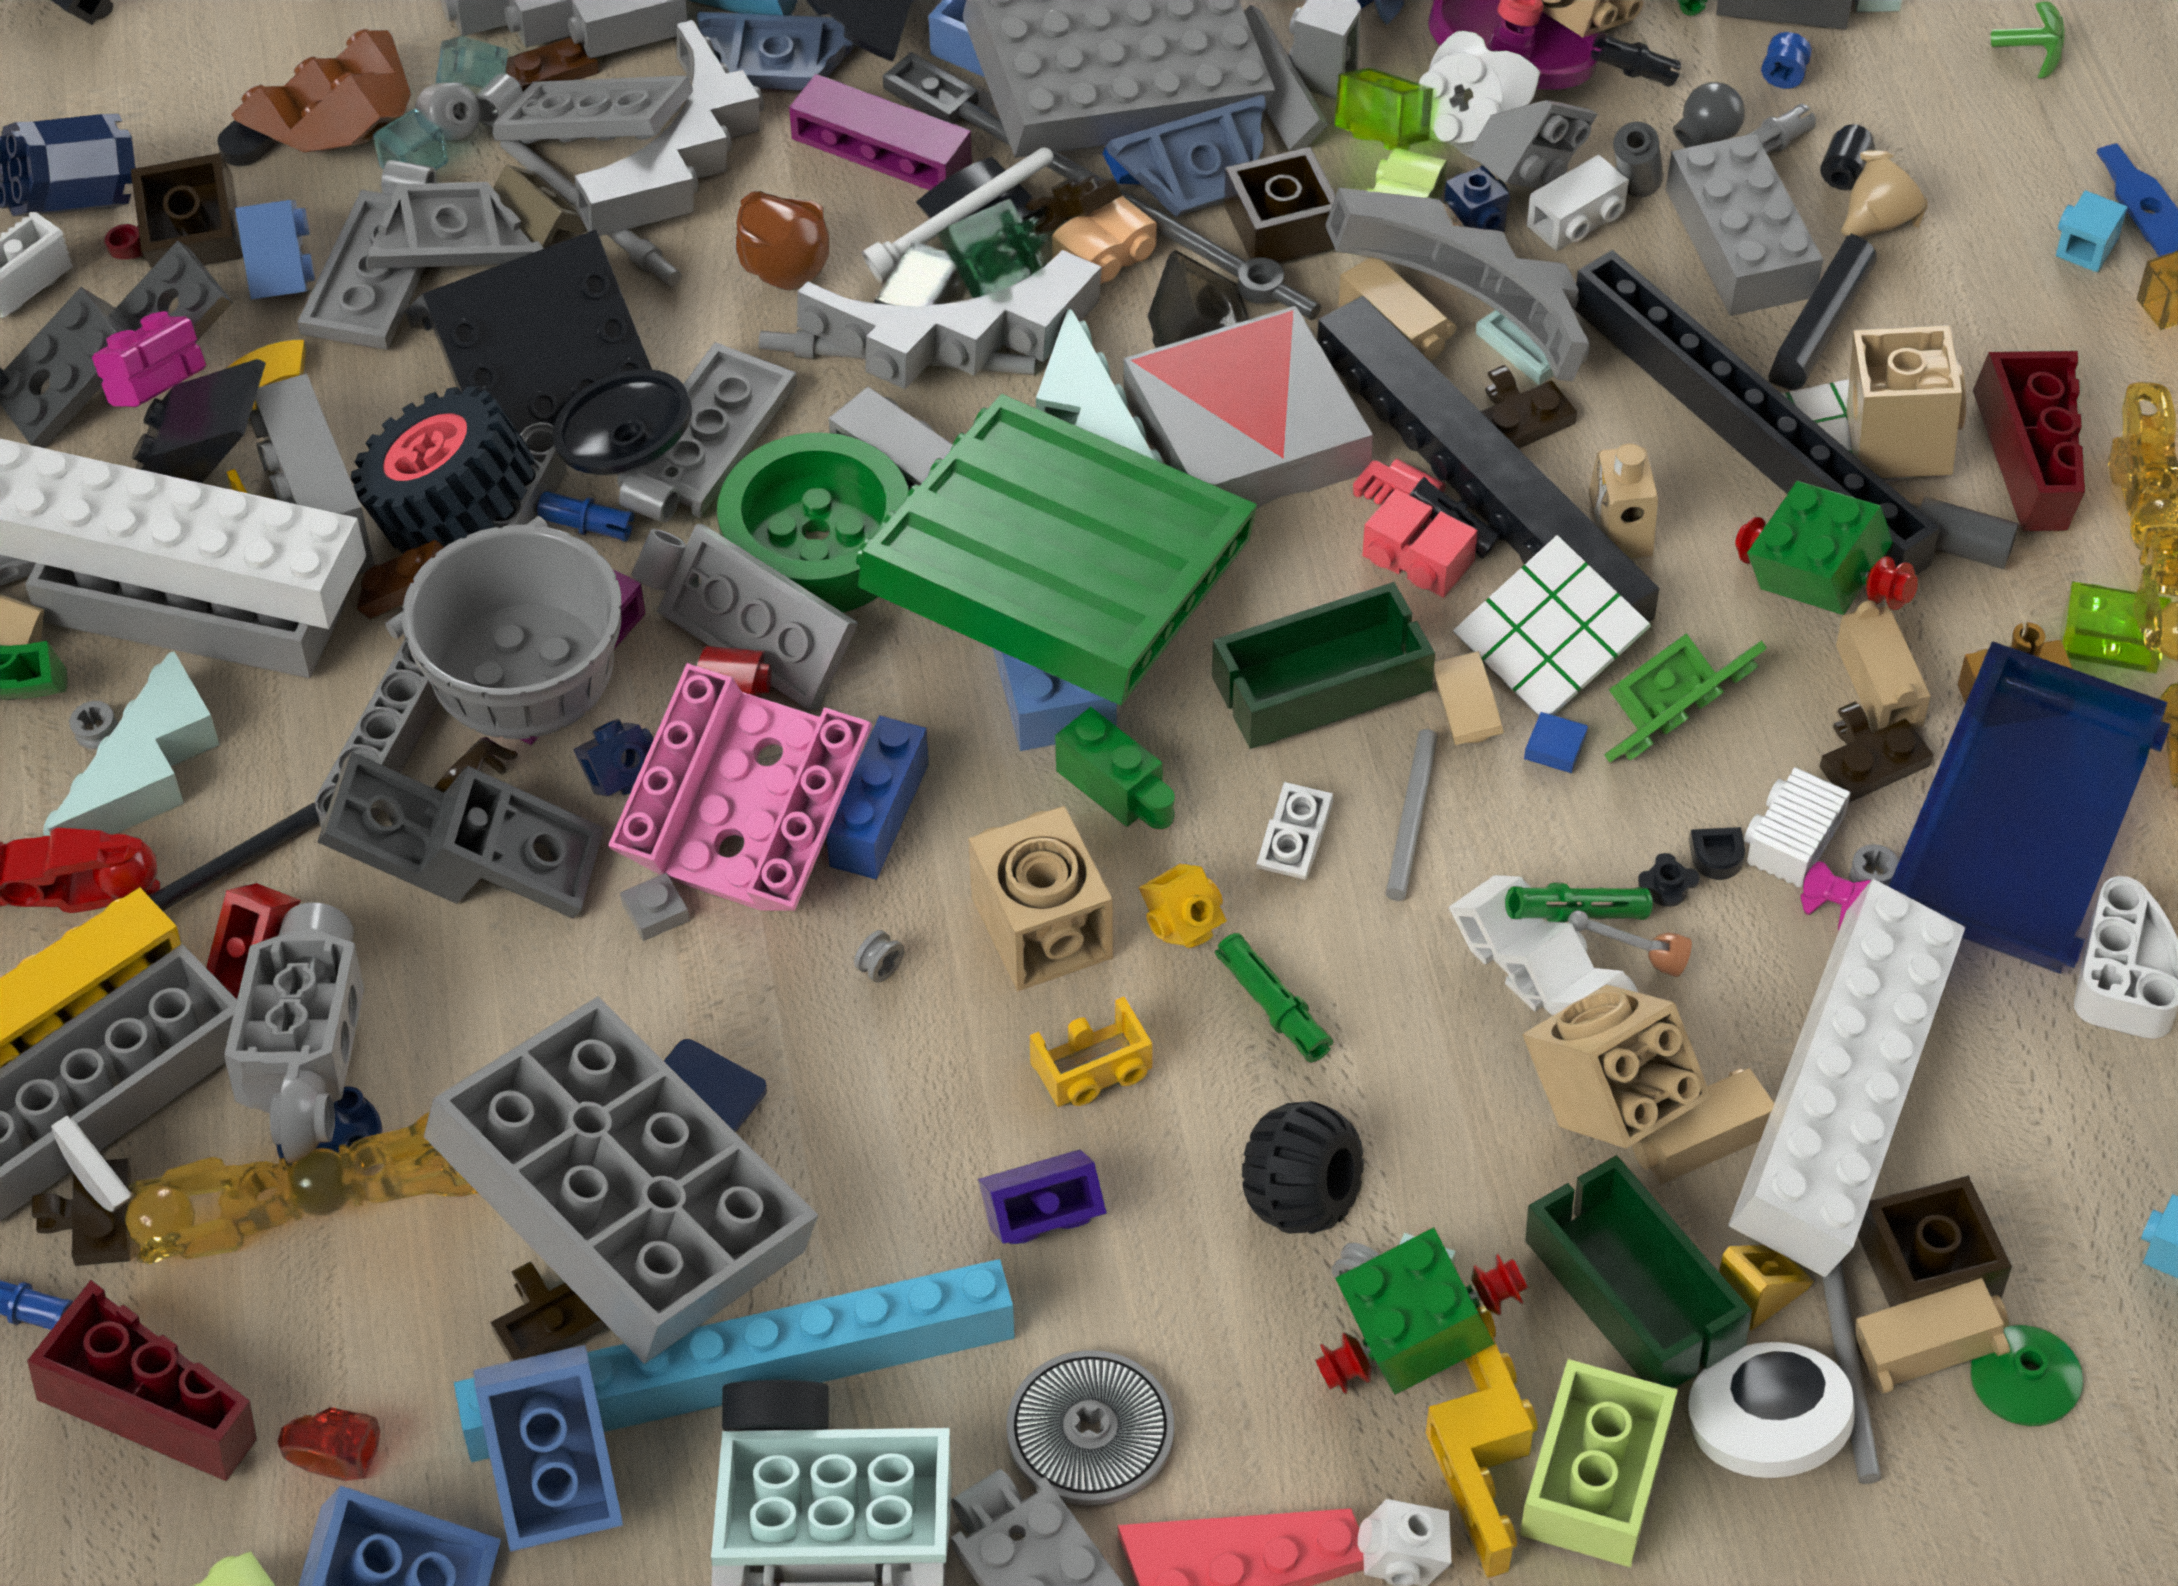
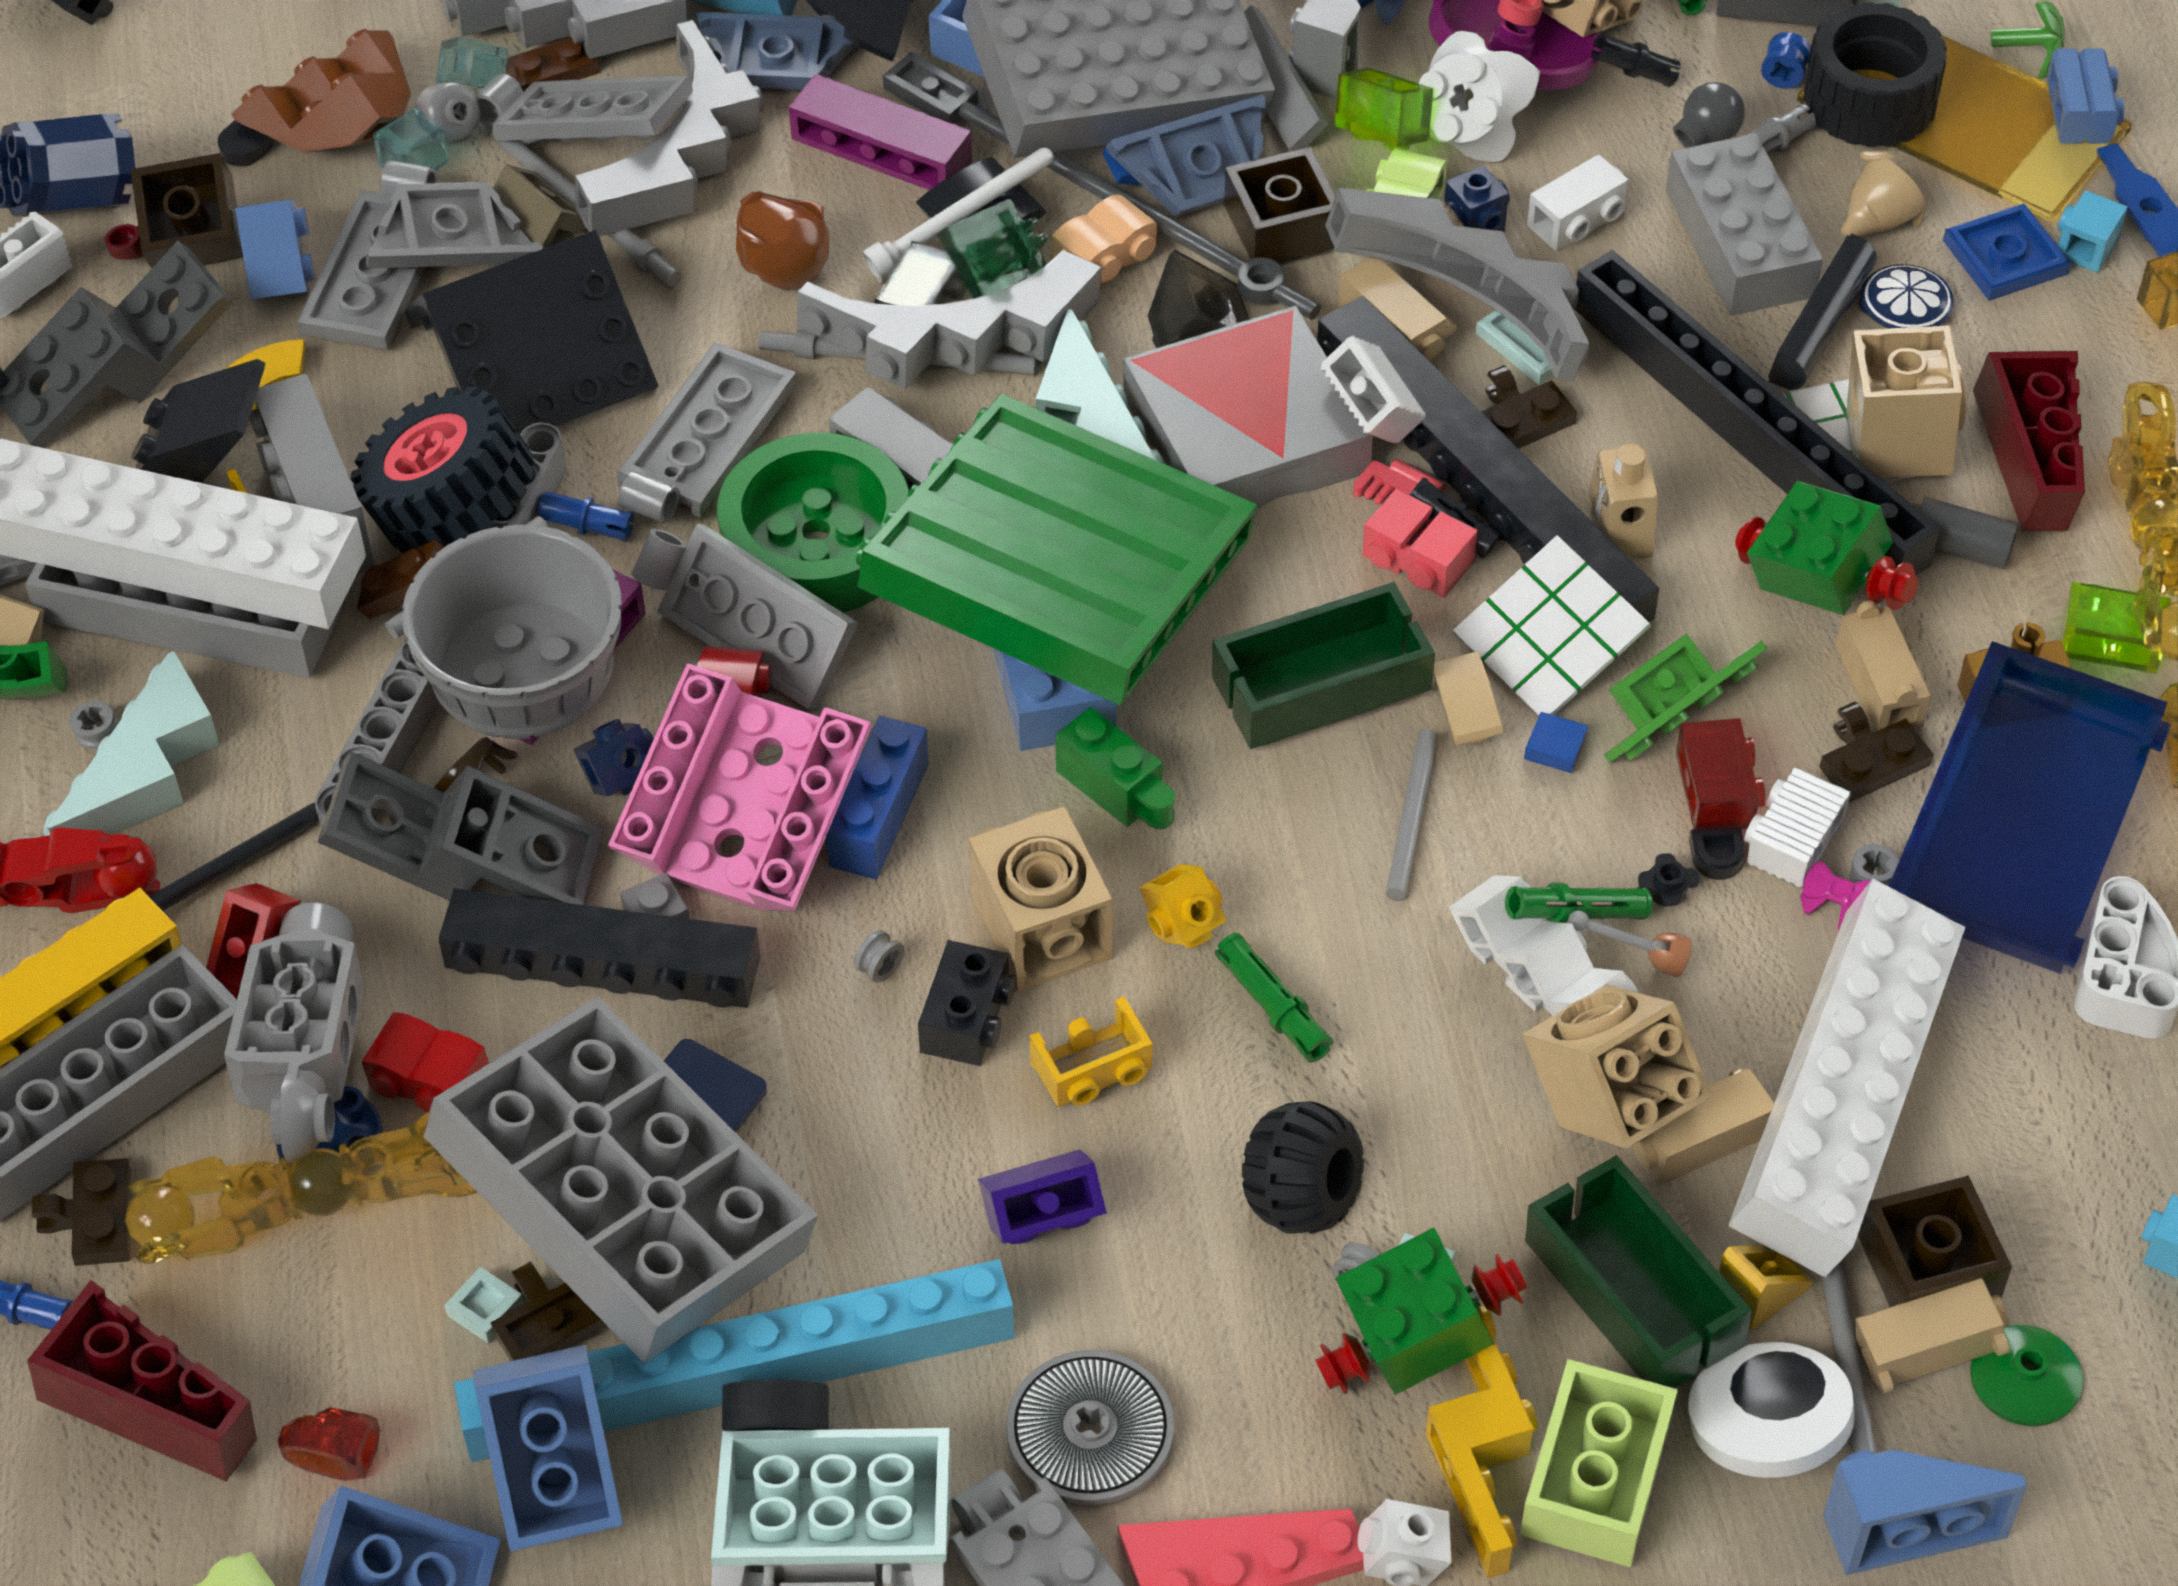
white tile [51,1116,131,1212] -> none
dark pink brick [92,311,206,407] -> none
black dish [552,369,692,476] -> none
dark brown plate [1025,176,1122,232] -> none
white slope [1256,782,1333,880] -> none
light grey slope [1468,100,1598,189] -> none
dark grey brick [1613,122,1664,197] -> none
black brick [1820,124,1875,190] -> none
none -> red brick [361,1012,489,1114]
none -> black brick [438,888,760,1008]
none -> light aqua tile [444,1267,524,1344]
none -> black brick [918,940,1016,1066]
none -> white brick [1320,336,1426,443]
none -> clear red brick [1676,718,1766,829]
none -> clear yellow piece [1797,35,2132,223]
none -> black tyre [1804,2,1947,147]
none -> medium blue slope [1823,1450,2027,1575]
none -> dish [1859,264,1954,329]
none -> blue tile [1943,203,2071,301]
none -> medium blue brick [2047,48,2124,144]

